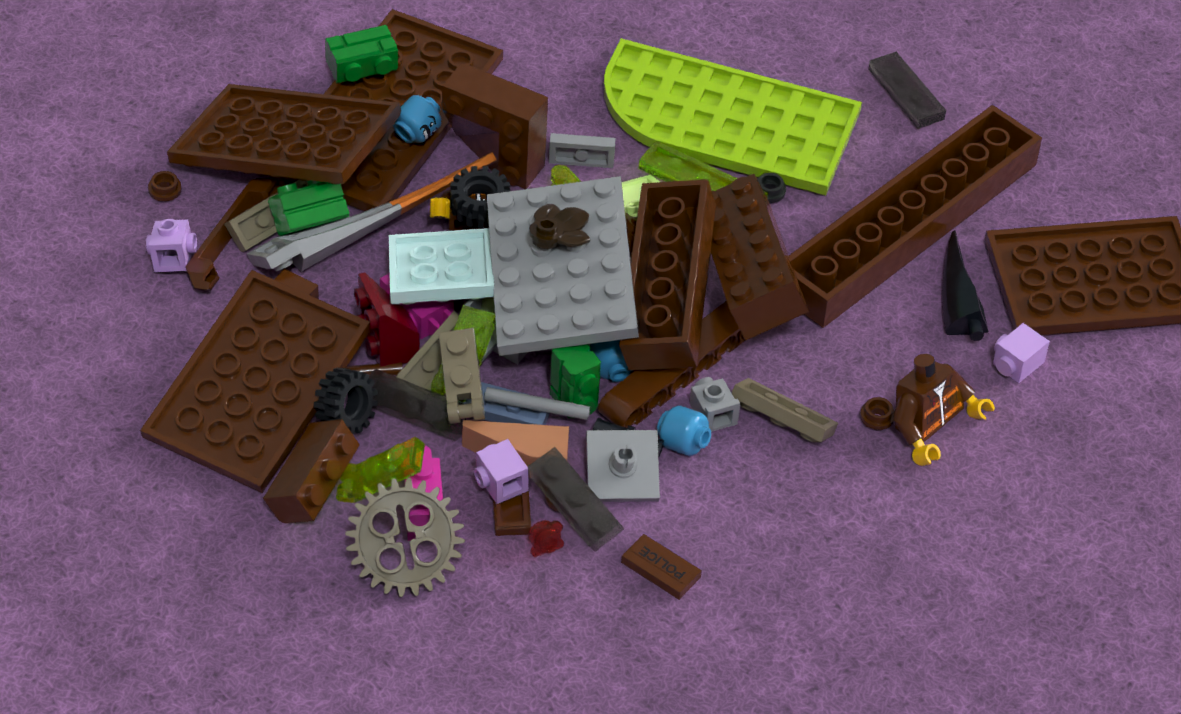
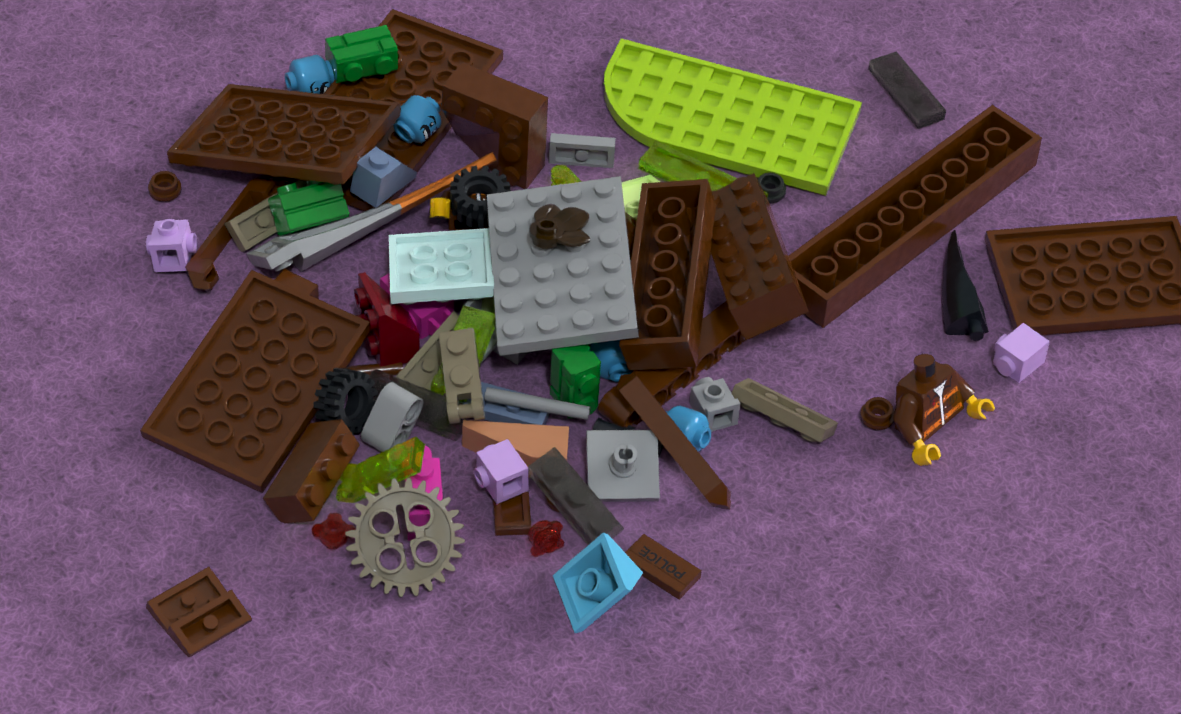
none -> reddish brown slope [146,567,252,657]
none -> dark azure head [285,55,334,94]
none -> clear red plate [312,513,355,549]
none -> sand blue slope [350,147,417,208]
none -> light grey beam [361,382,423,458]
none -> medium azure slope [553,532,643,633]
none -> reddish brown piece [617,373,731,510]

